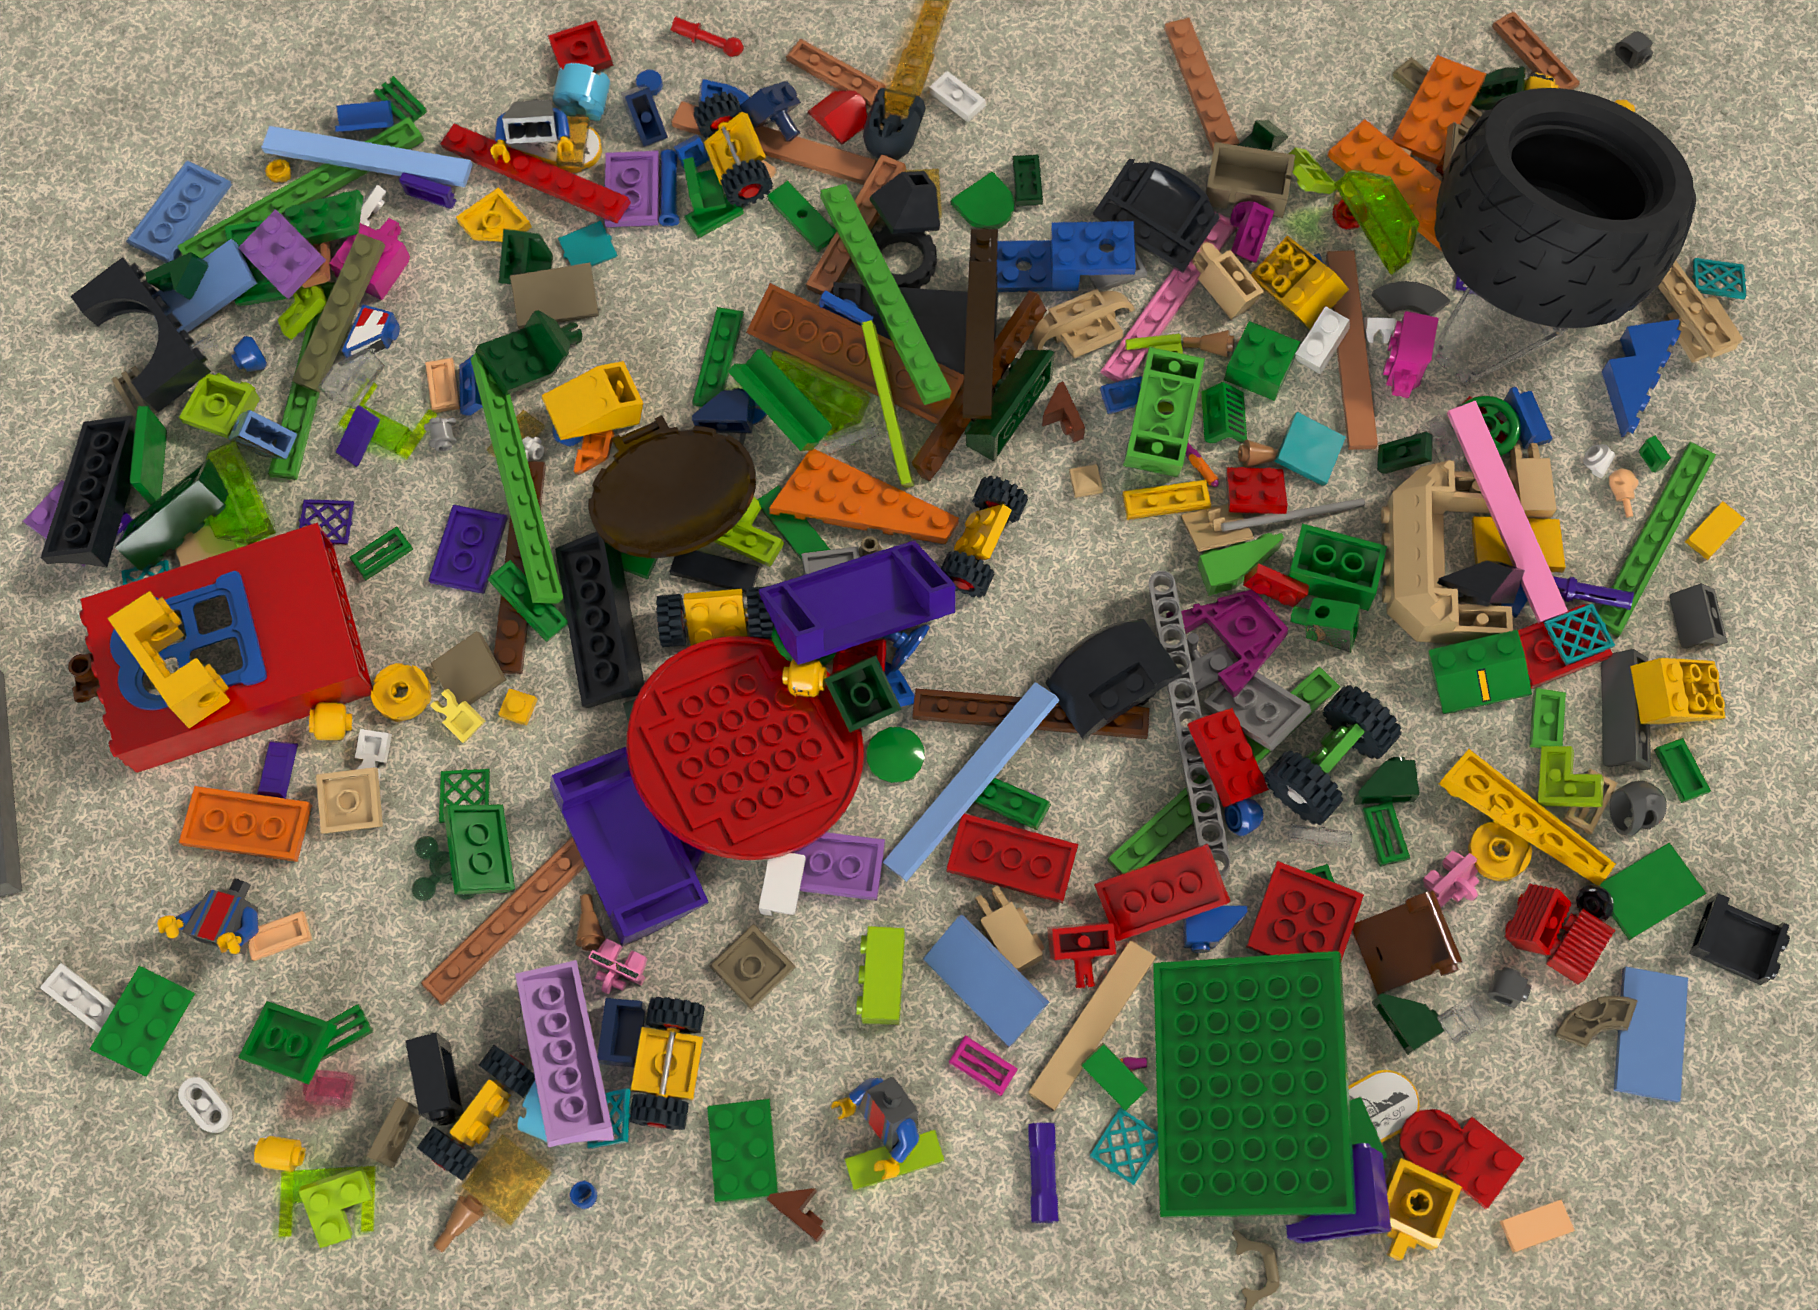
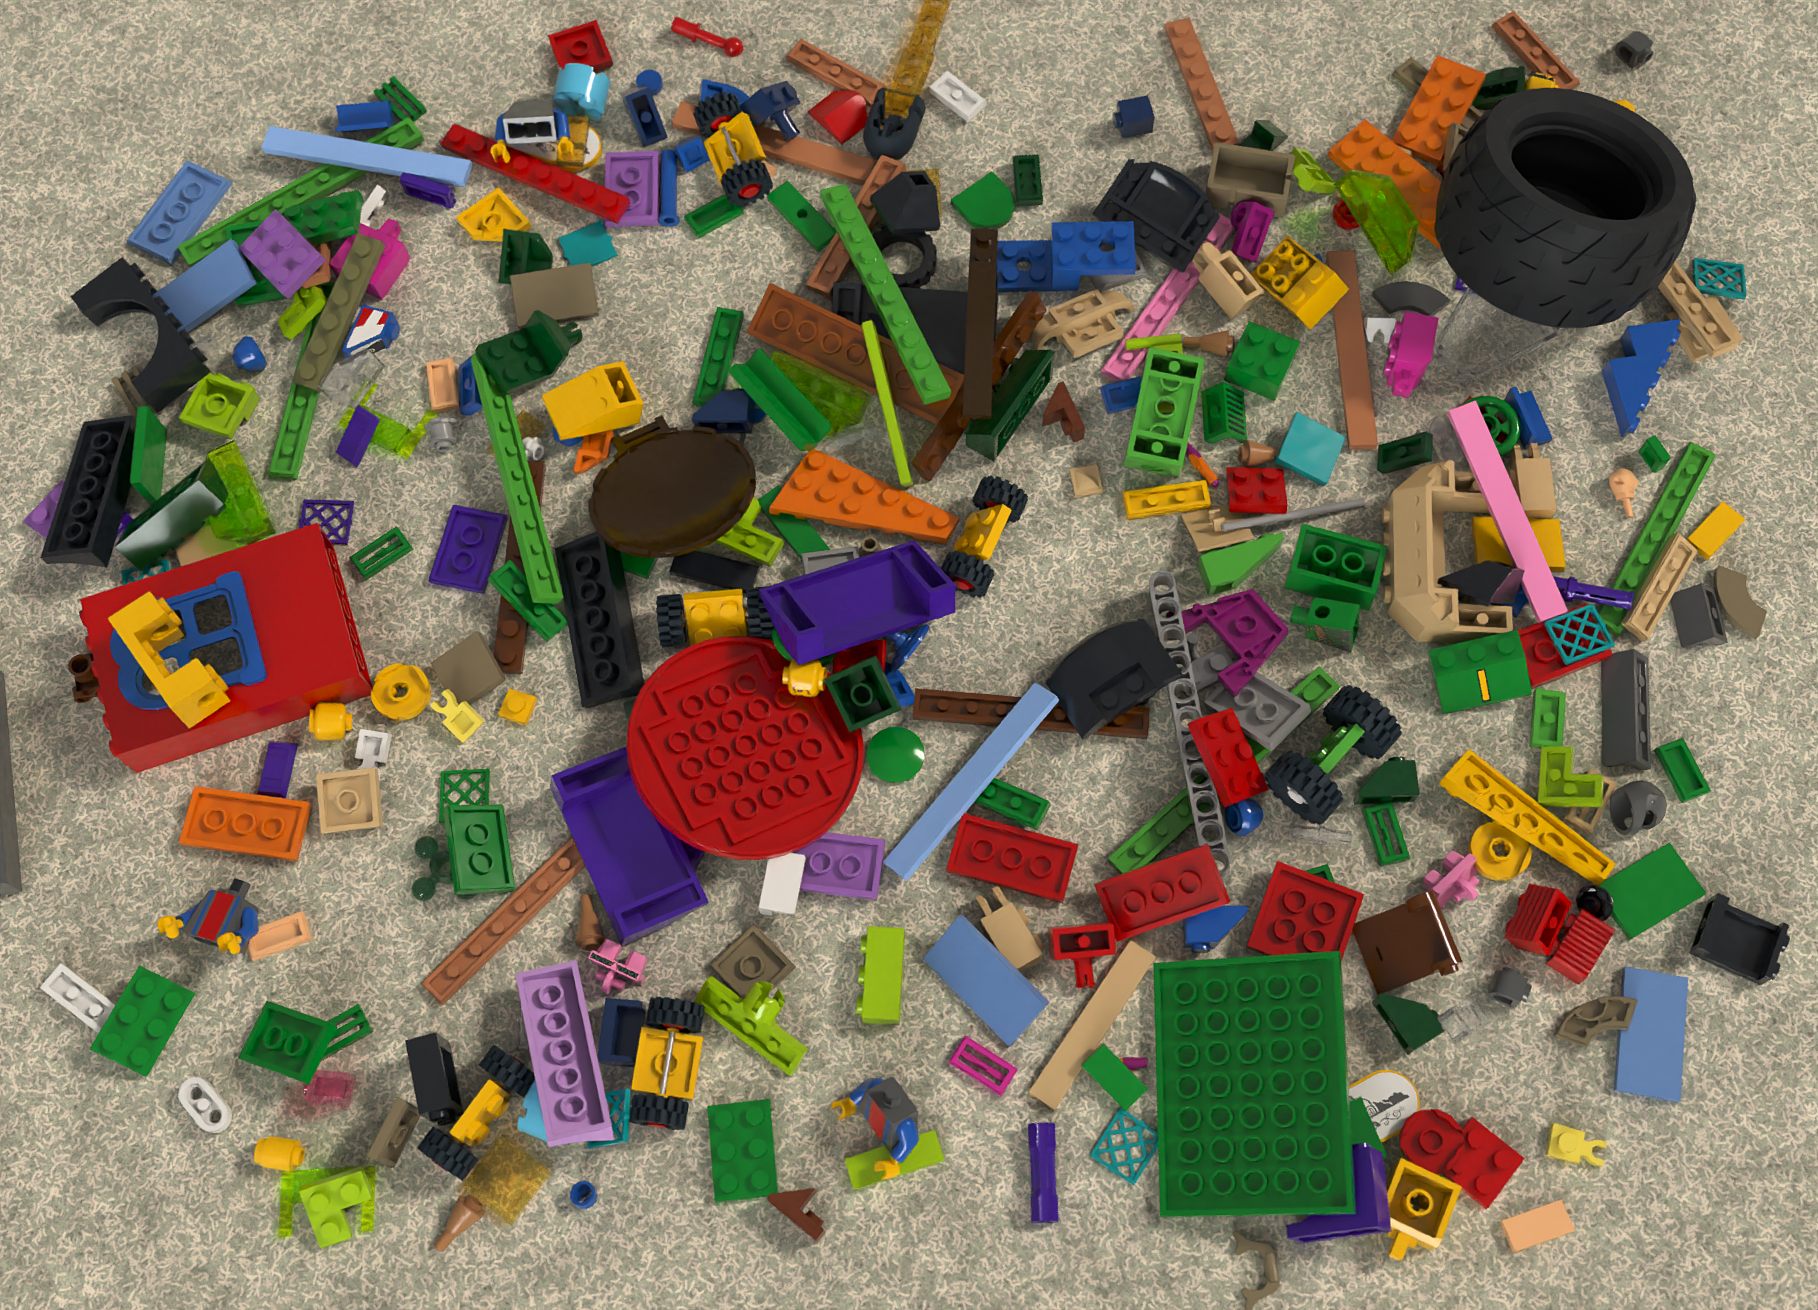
dark green slope [145,252,208,300] -> none
torso [229,410,297,459] -> none
yellow piece [265,159,291,183] -> none
green panel [683,157,726,215] -> none
blue plate [819,290,874,326] -> none
red plate [1243,563,1309,607] -> none
white brick [1296,306,1350,374] -> none
white plate [1583,444,1615,478] -> none
yellow slope [1630,658,1726,724] -> none
none -> lime plate [694,976,809,1076]
none -> dark blue brick [1112,95,1155,138]
none -> light yellow plate [1545,1123,1607,1167]
none -> tan tile [1621,533,1698,641]
none -> dark tan tile [1713,565,1767,639]

